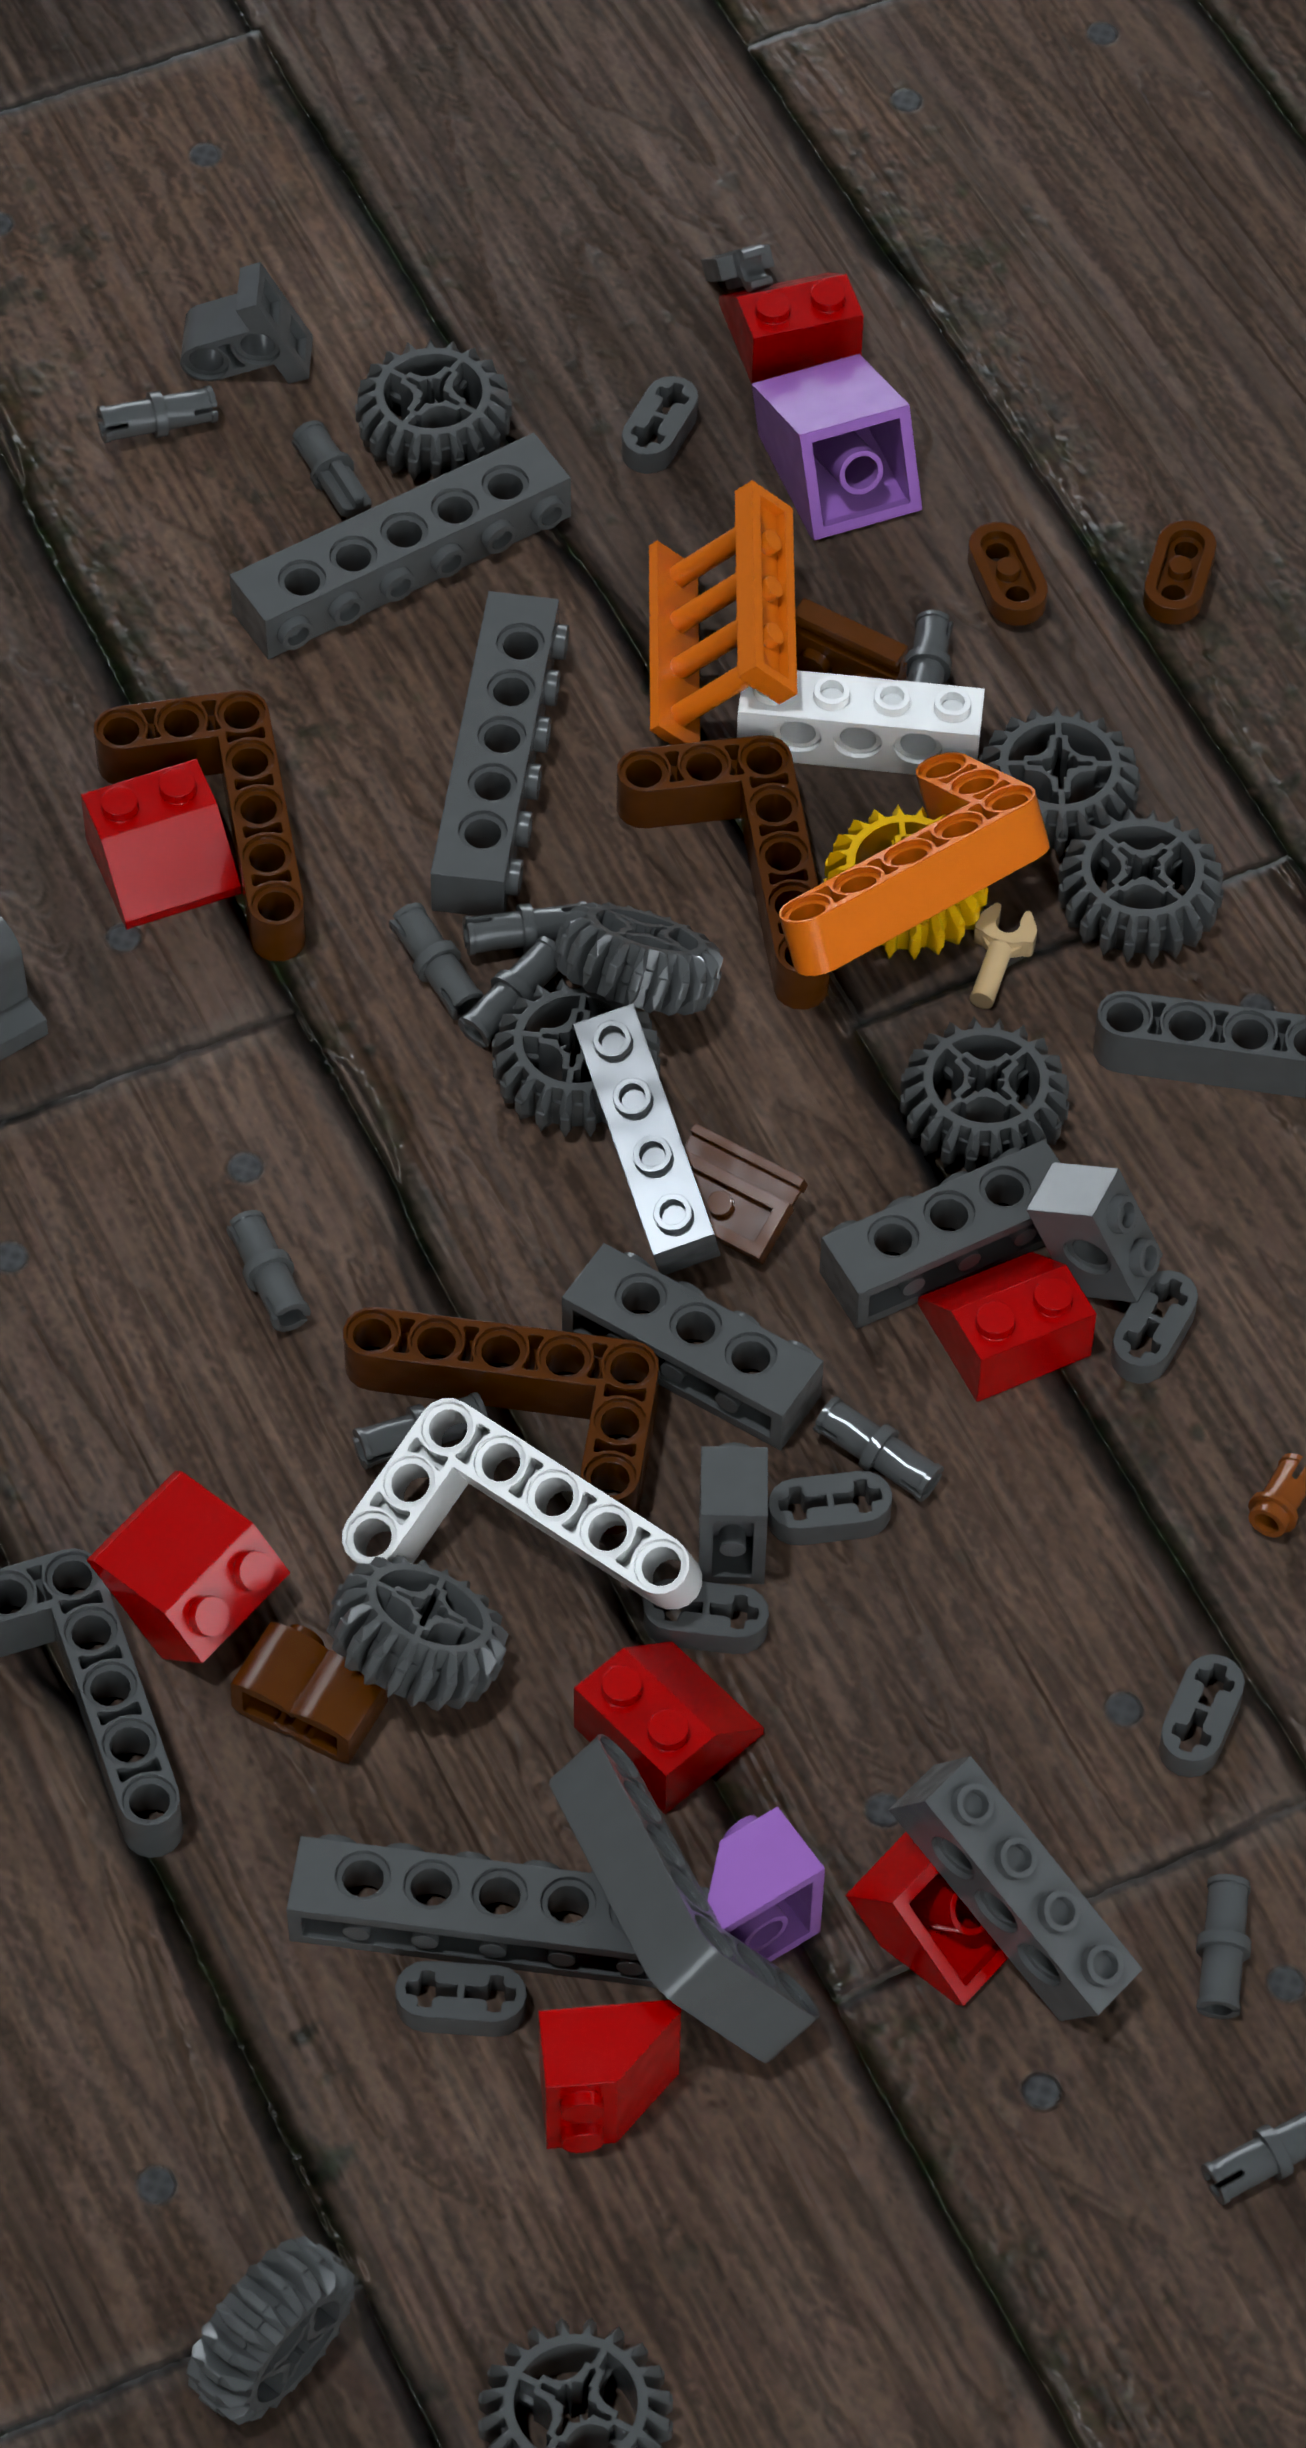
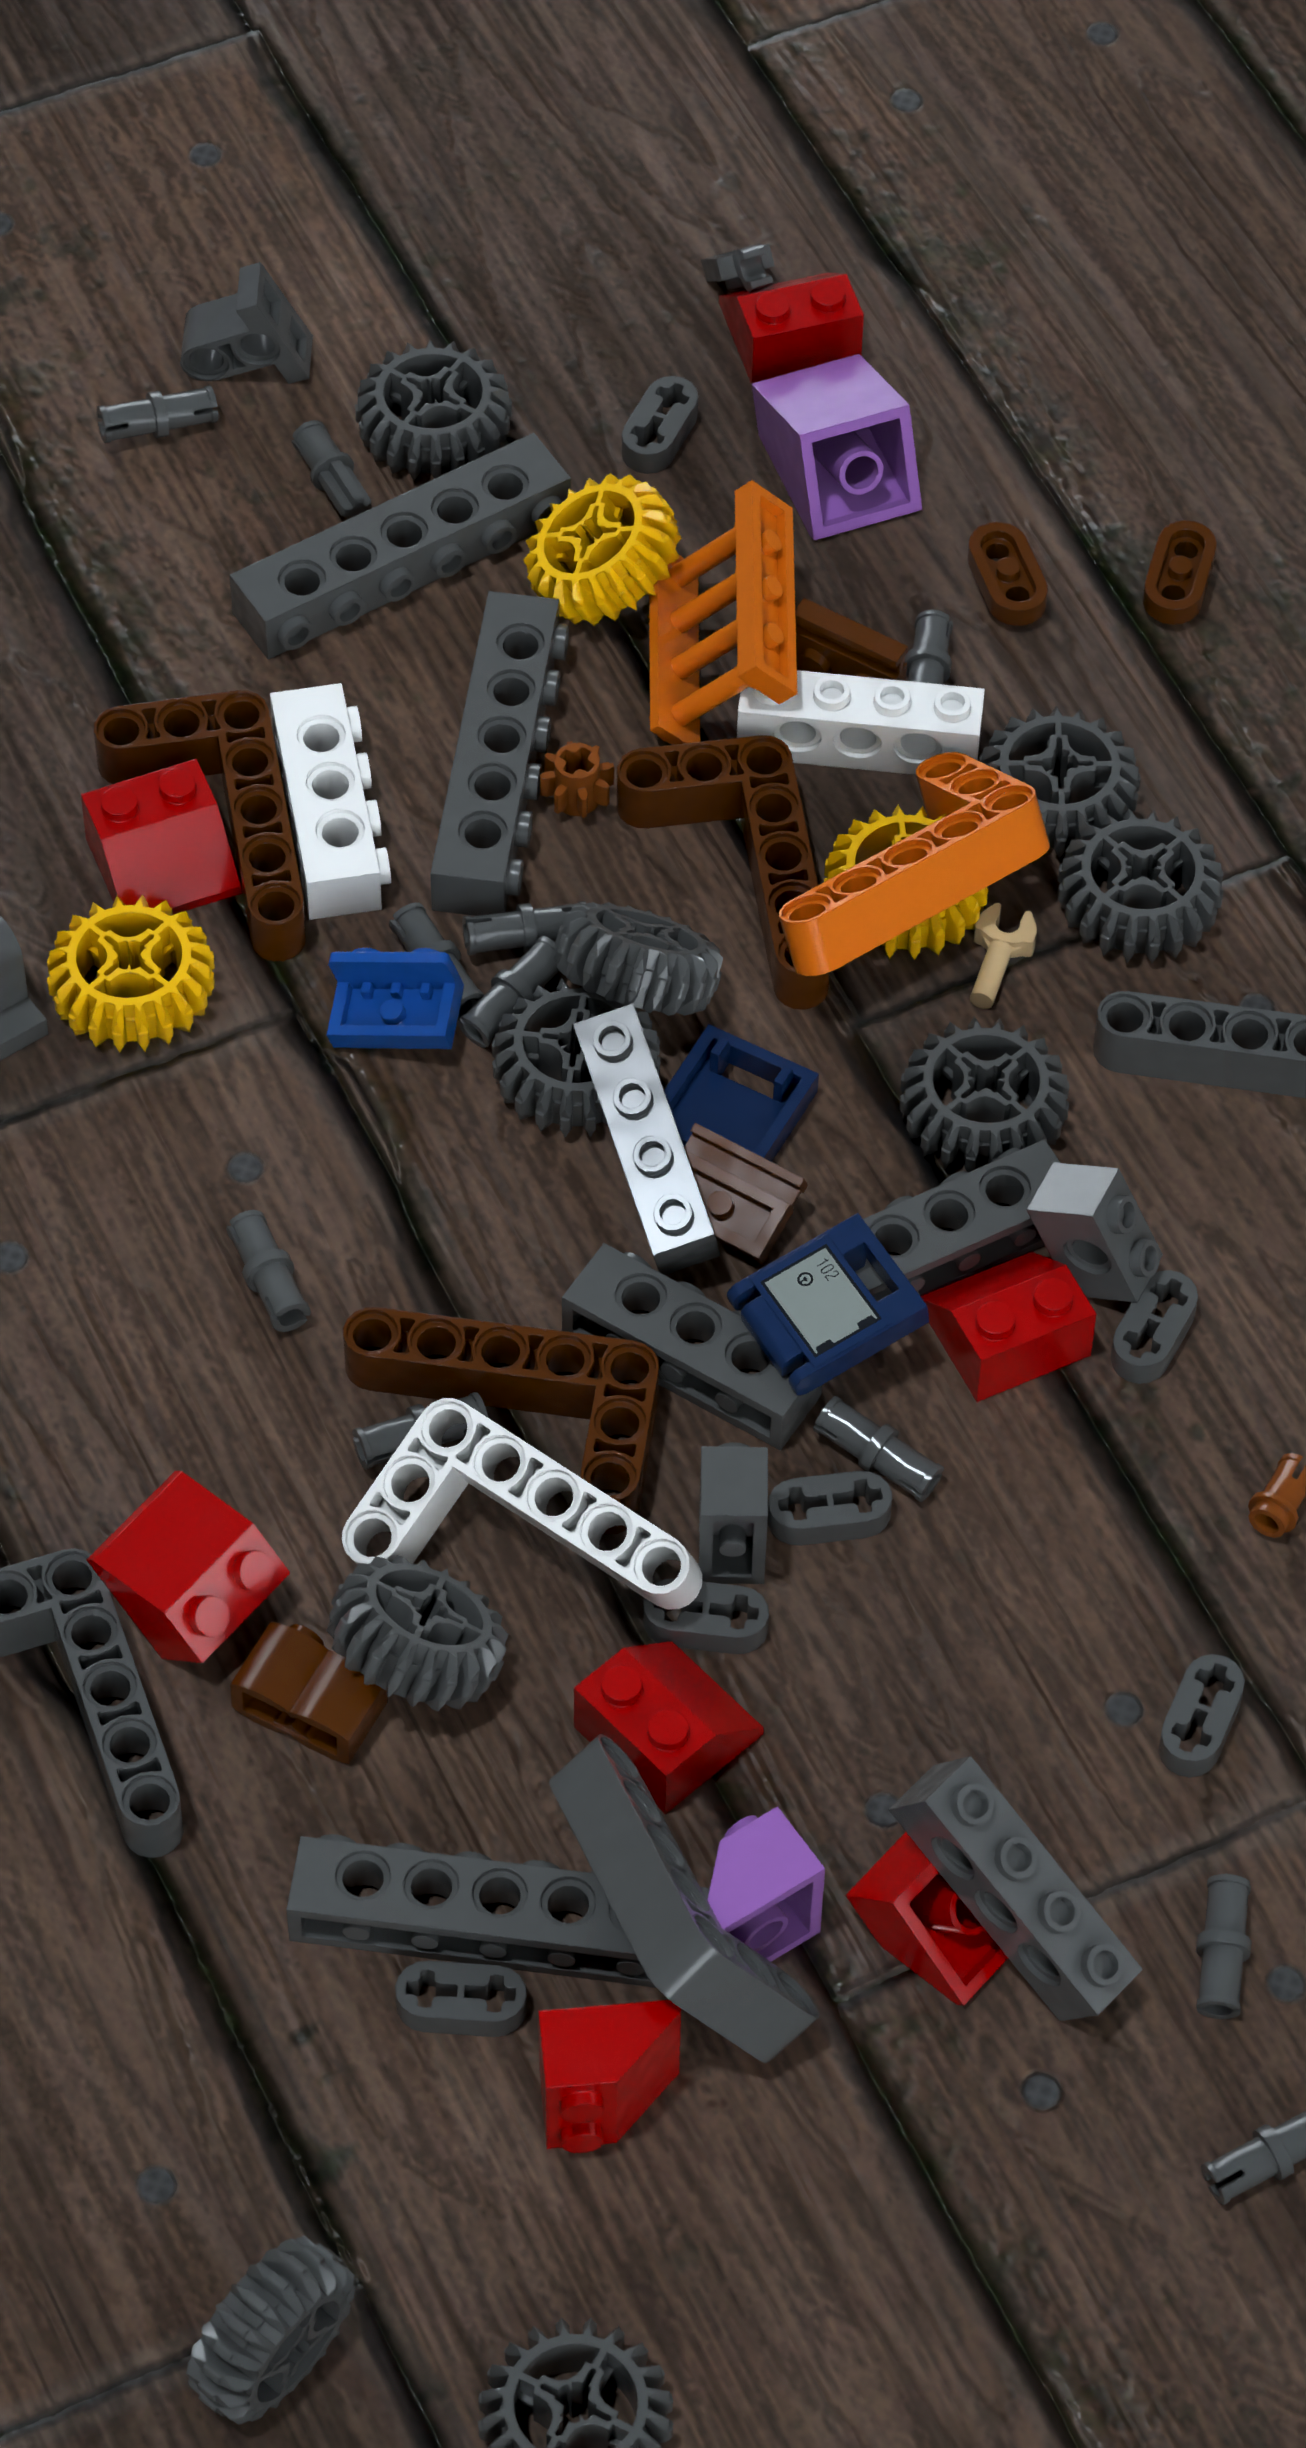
none -> yellow gear [47,895,215,1053]
none -> white brick [270,683,391,920]
none -> blue bracket [326,948,464,1049]
none -> yellow gear [523,473,682,626]
none -> dark orange gear [539,741,614,818]
none -> dark blue container [664,1024,819,1162]
none -> dark blue container [727,1213,929,1396]

